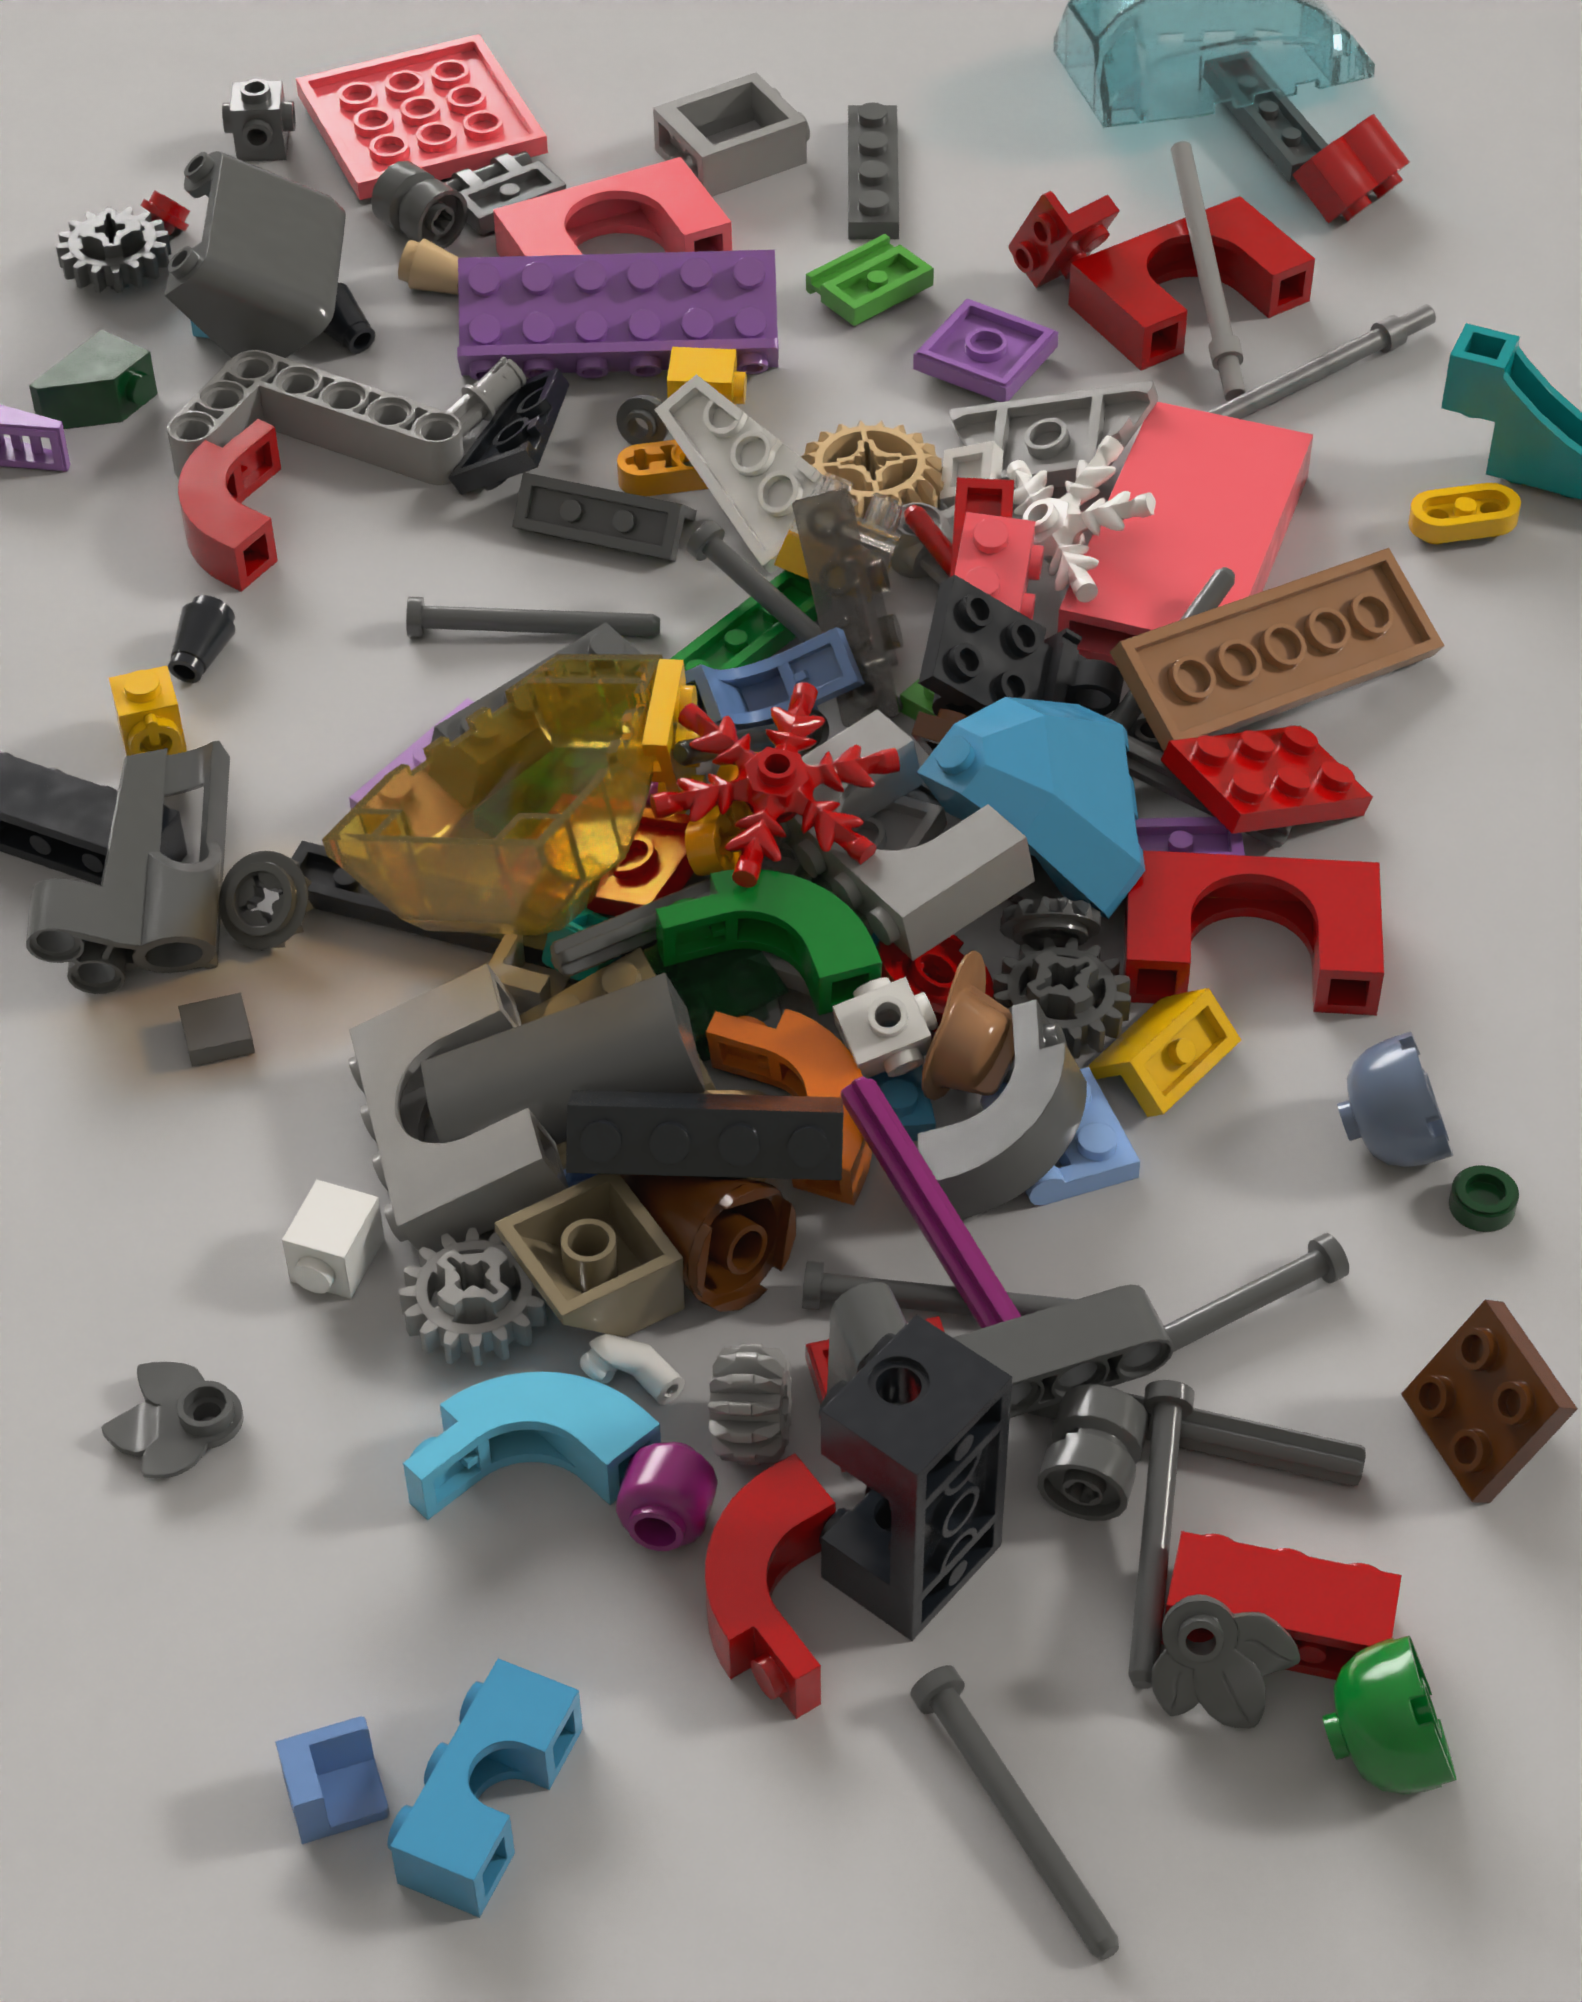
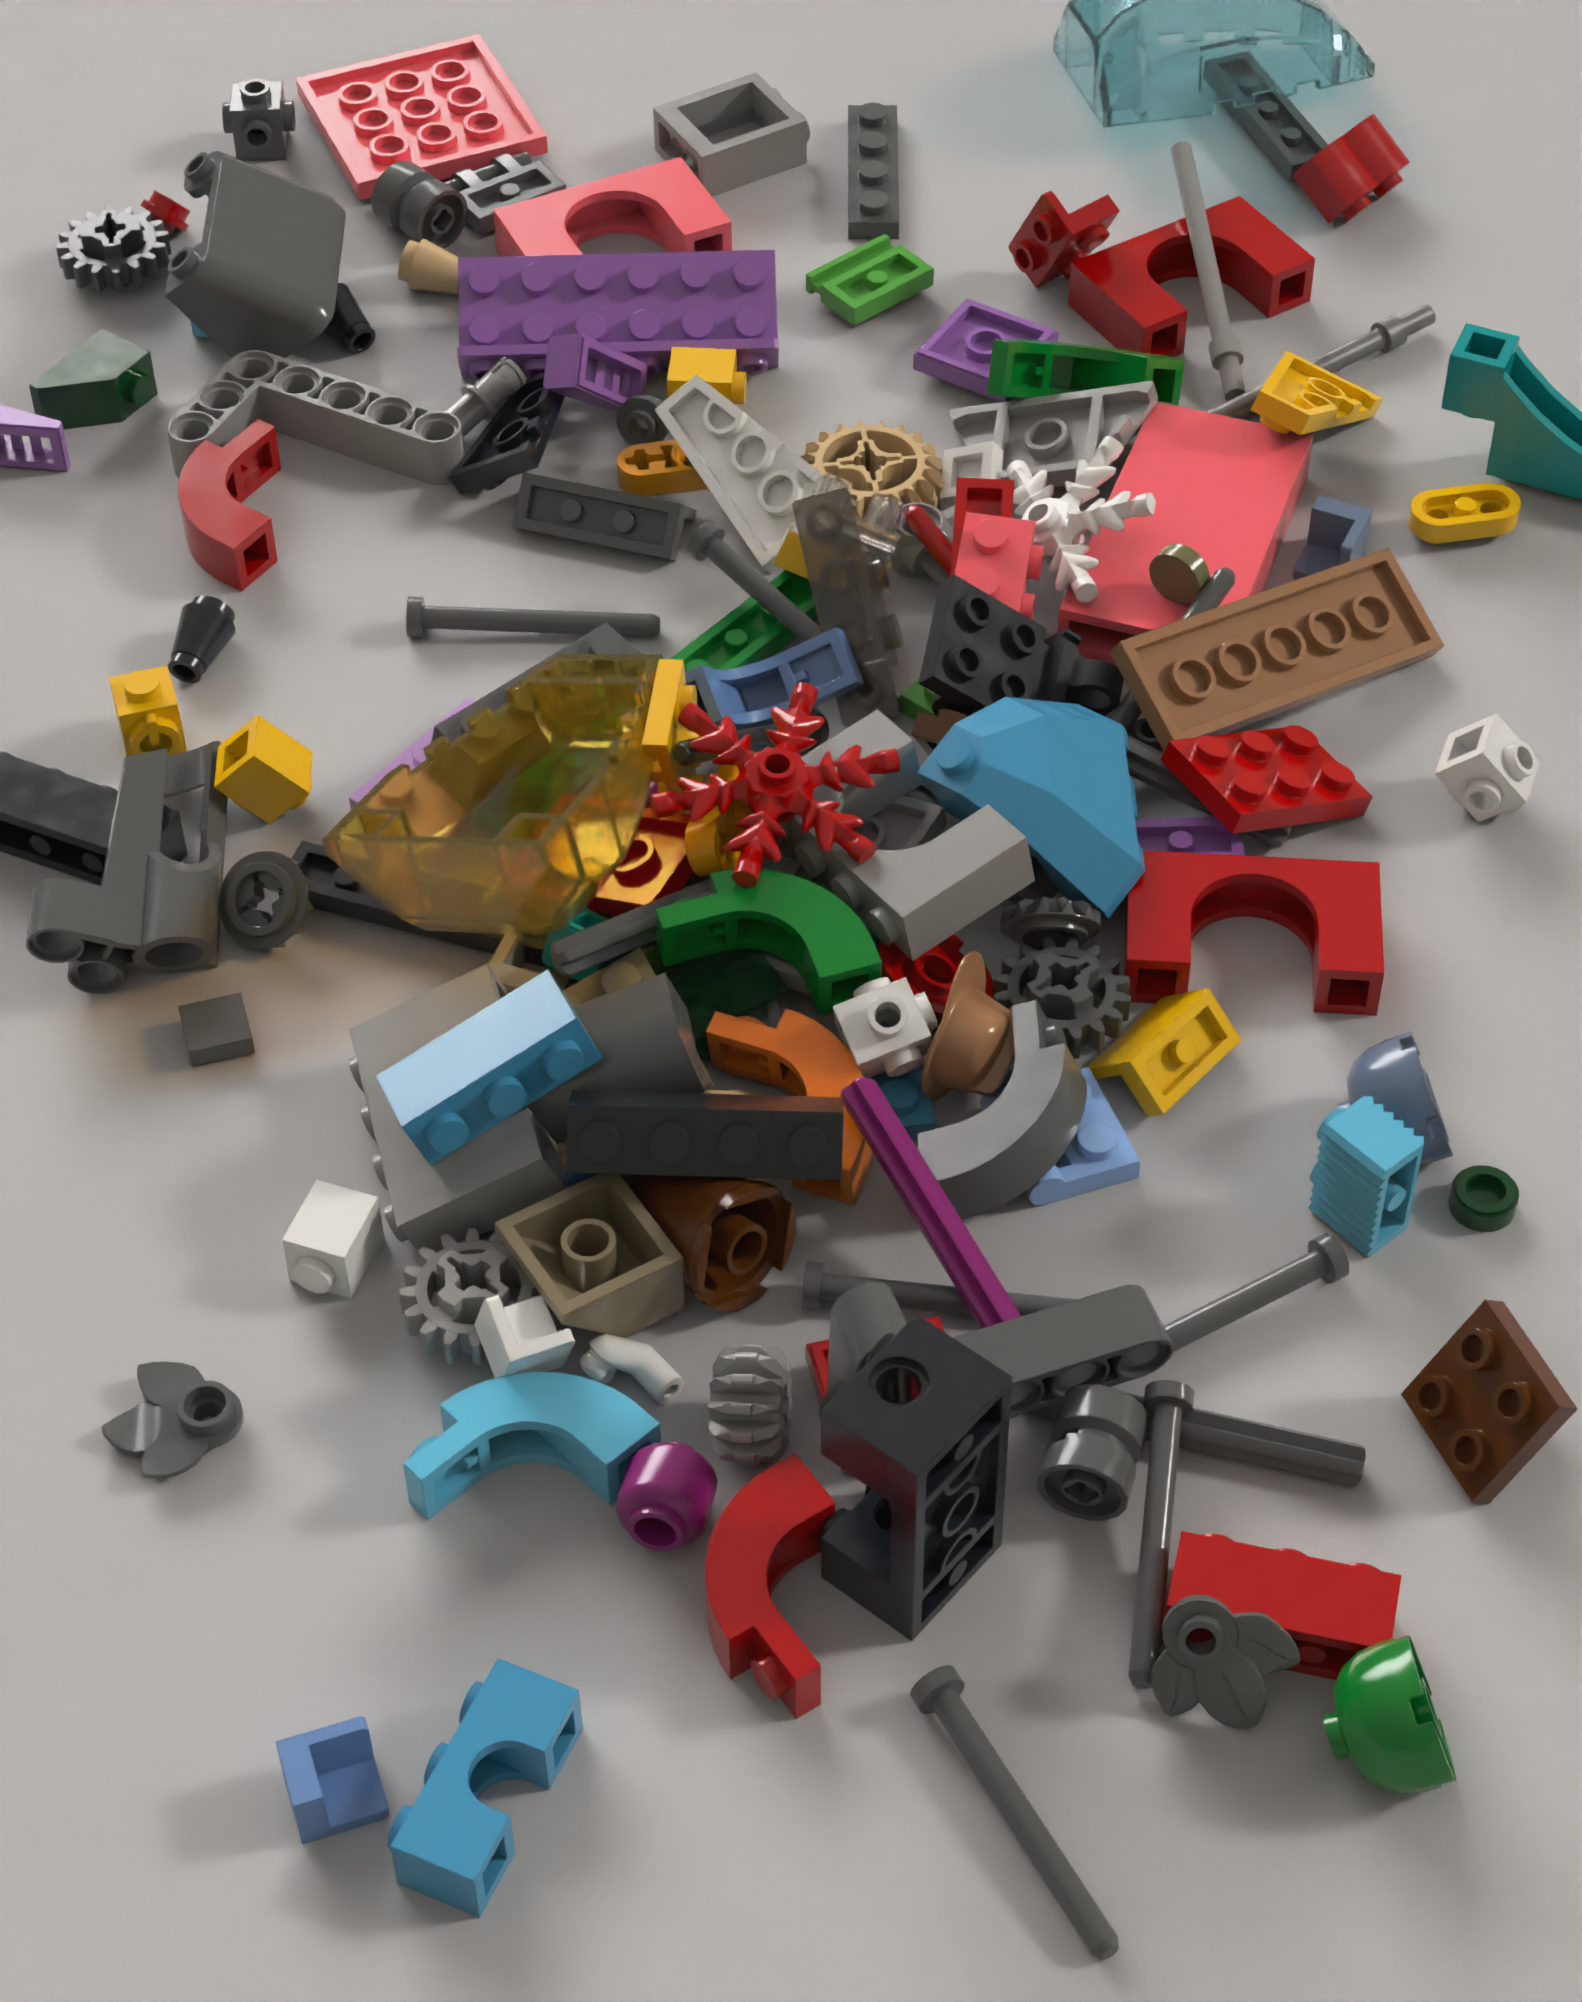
none -> yellow brick [214,714,313,824]
none -> brick [376,969,603,1166]
none -> white panel [474,1295,575,1378]
none -> medium lavender slope [543,333,648,412]
none -> green arch [987,339,1185,406]
none -> olive tile [1149,544,1210,604]
none -> yellow wing [1250,351,1383,435]
none -> sand blue panel [1293,495,1373,580]
none -> medium azure brick [1308,1096,1424,1256]
none -> white brick [1435,713,1540,822]

